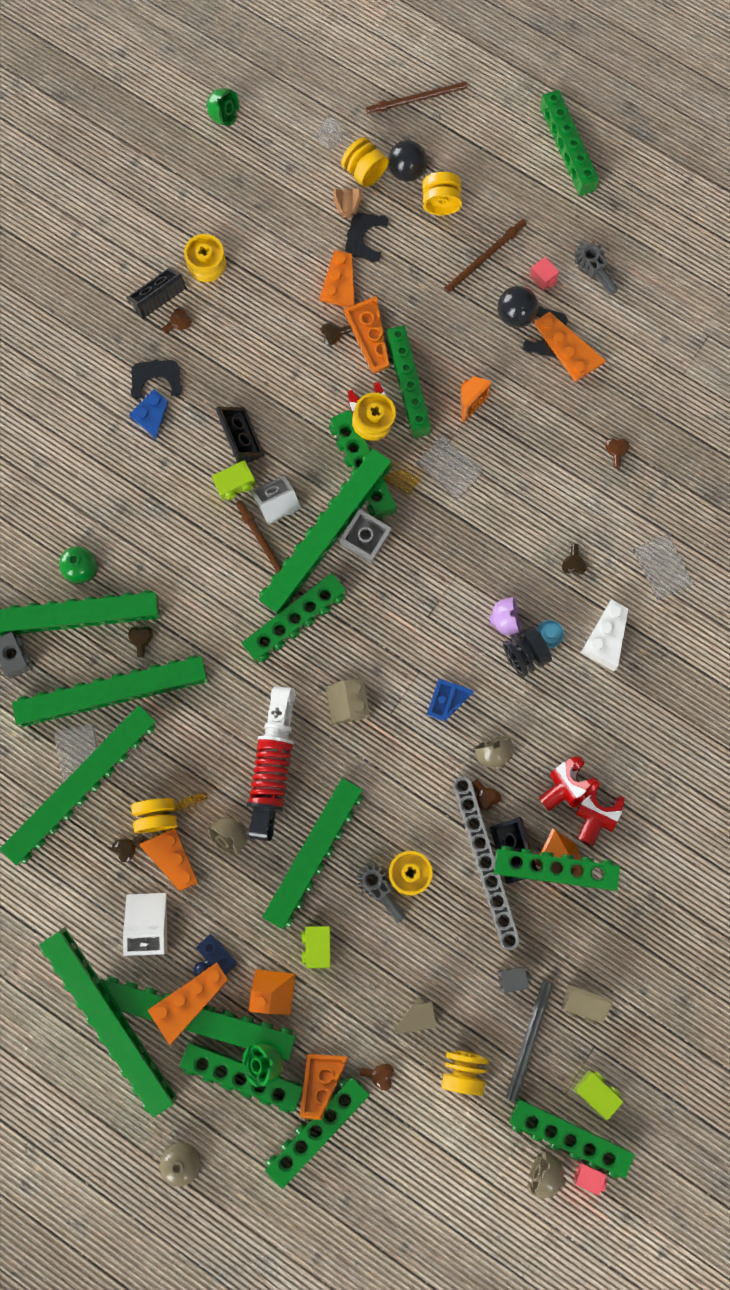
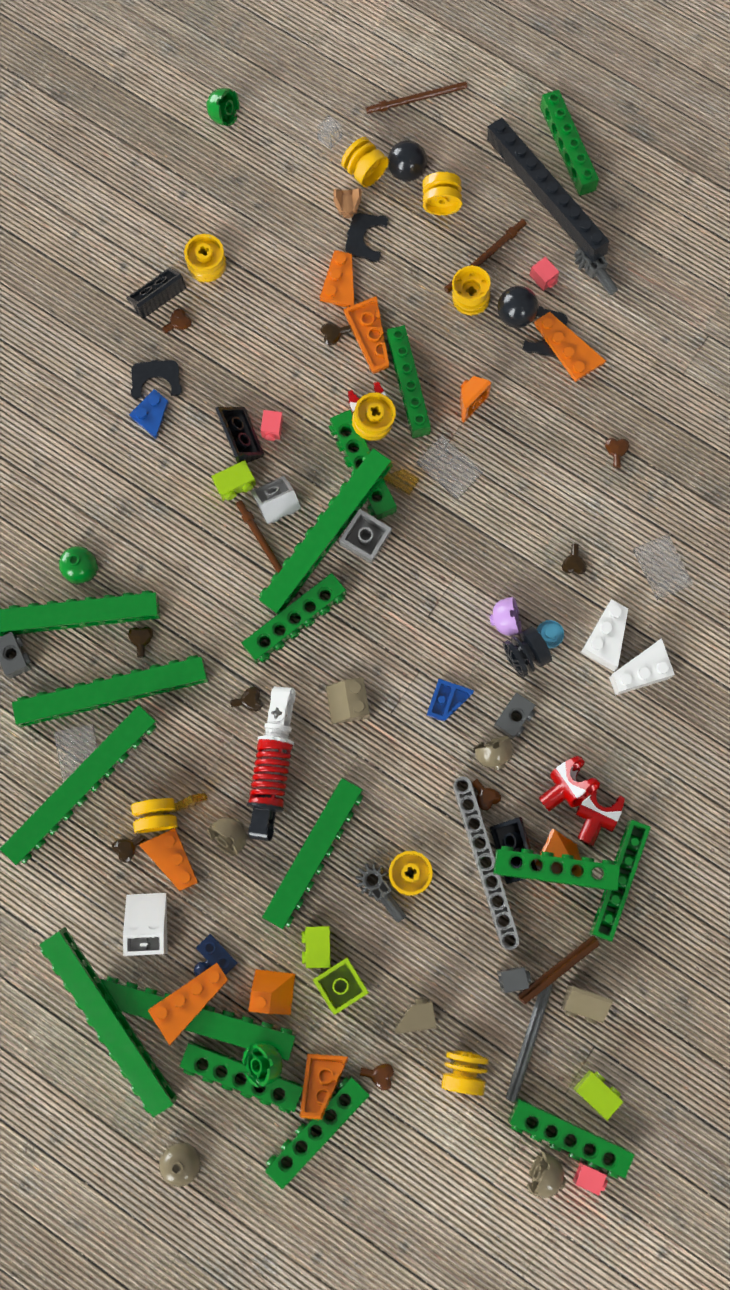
none -> dark brown rock [230,687,263,712]
none -> coral brick [260,410,283,441]
none -> lime brick [313,957,369,1015]
none -> yellow wheel [452,266,491,316]
none -> black brick [487,117,609,263]
none -> dark grey brick [493,692,536,740]
none -> reddish brown axle [517,936,600,1004]
none -> green brick [589,820,651,942]
none -> white wedge [609,638,675,696]

